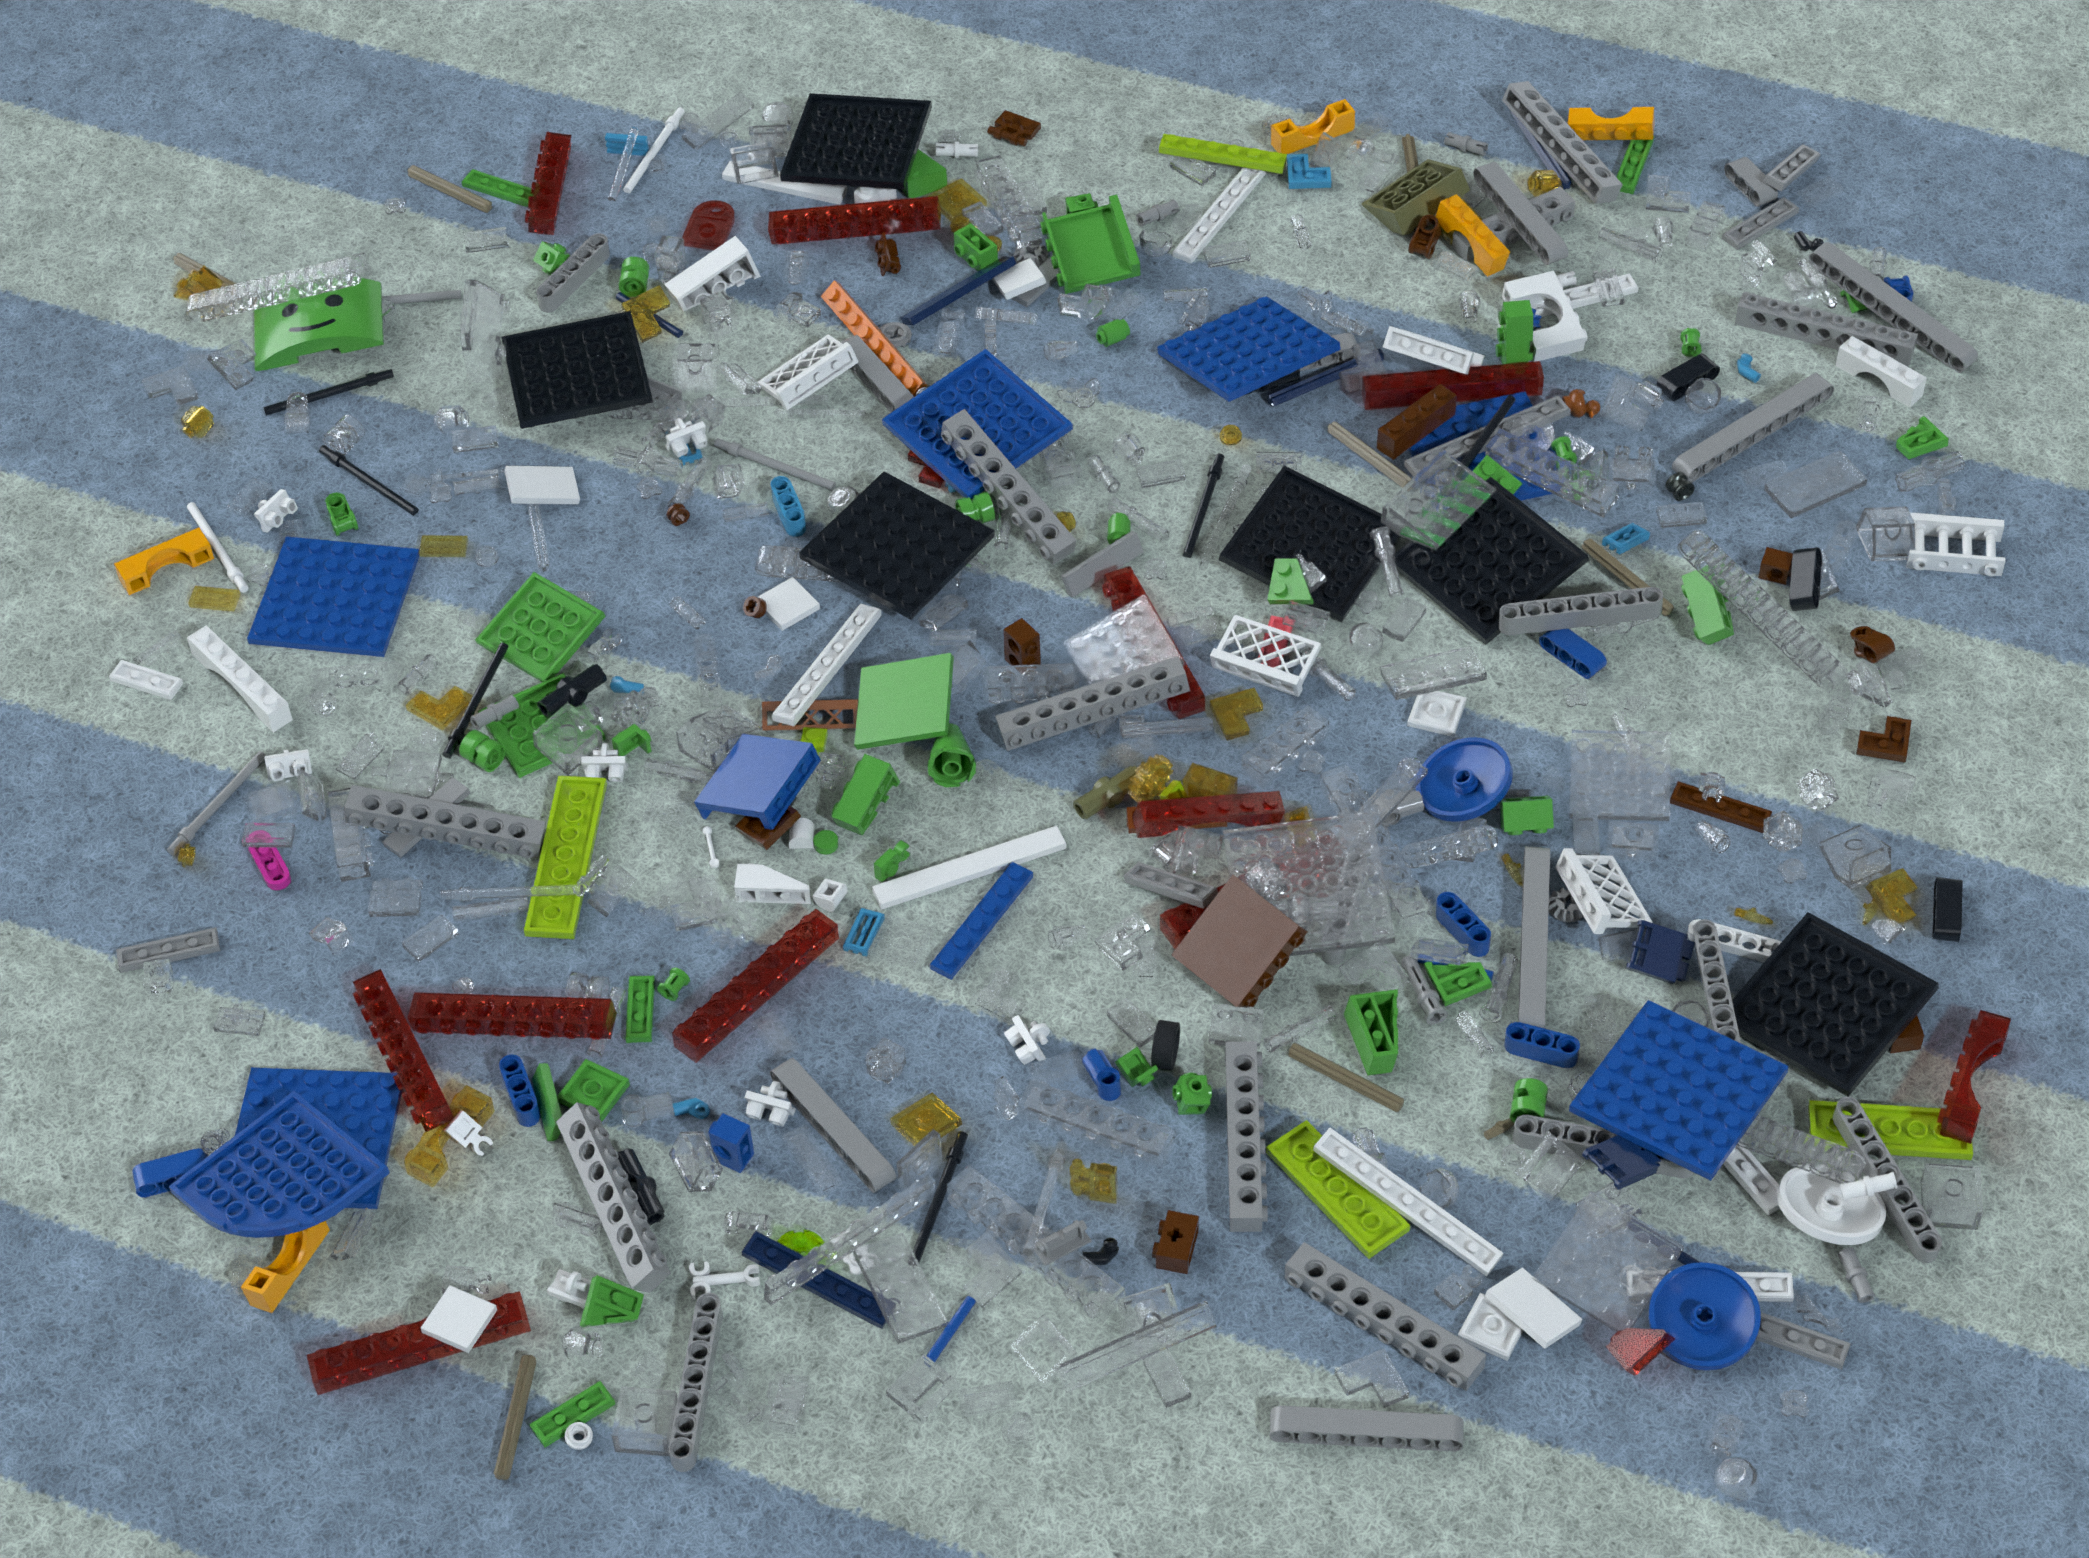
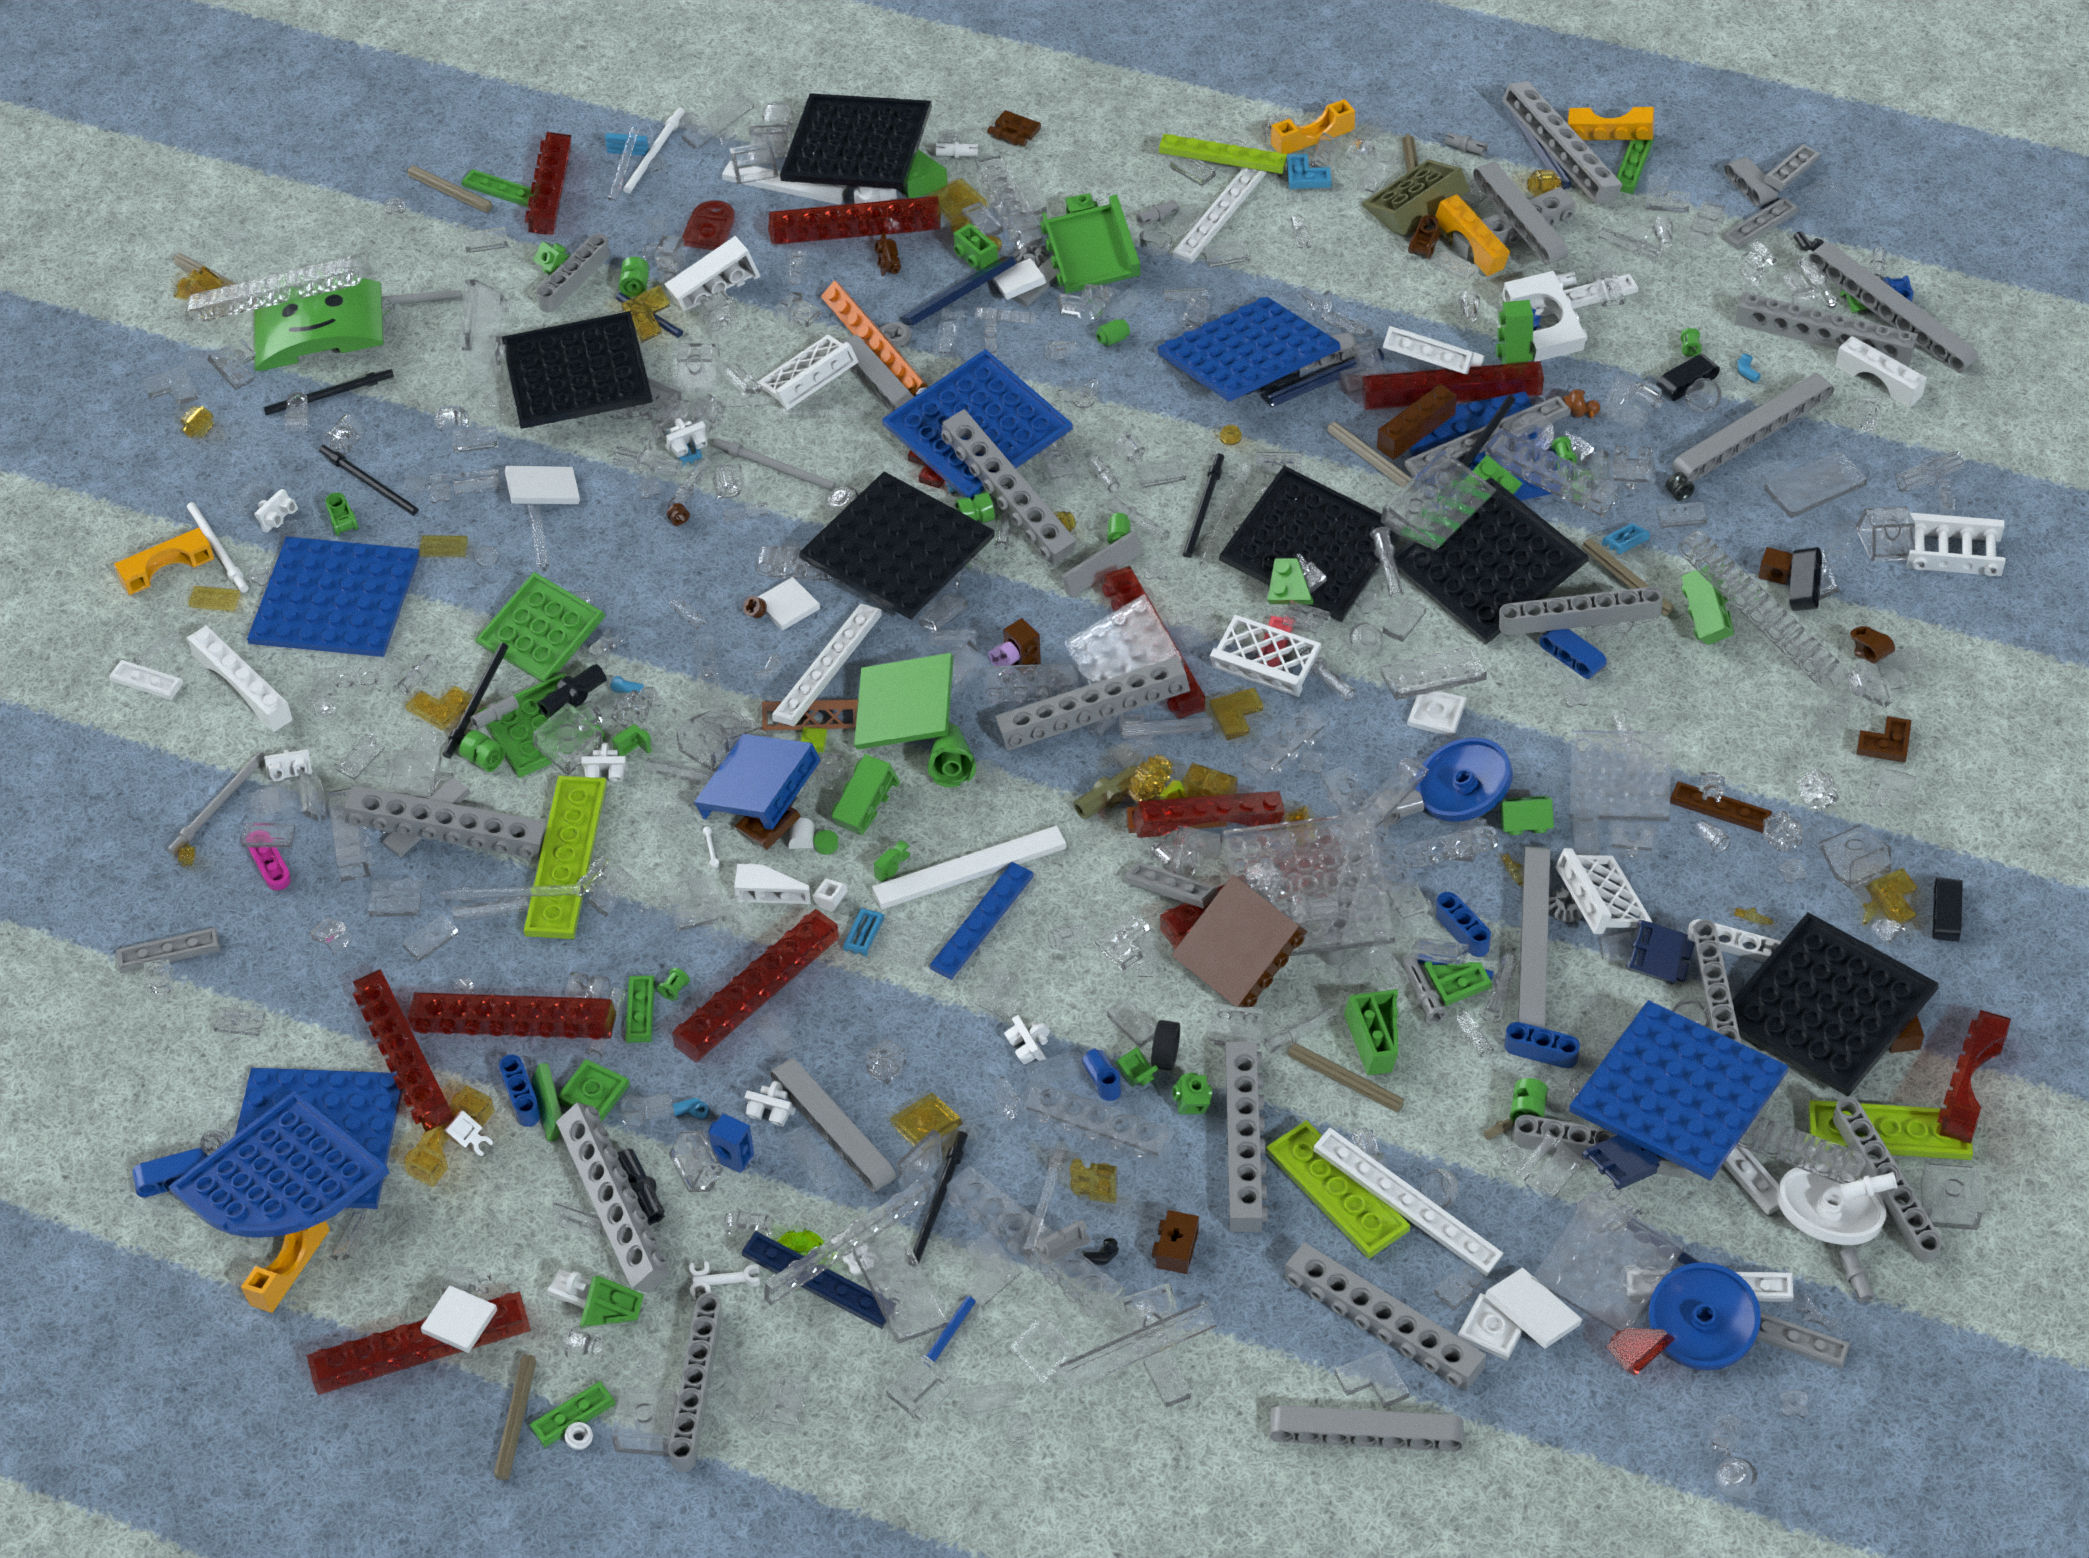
dark azure beam [770,476,806,537] -> none
bright green wing [1896,416,1949,459] -> none
none -> lavender beam [988,642,1020,669]

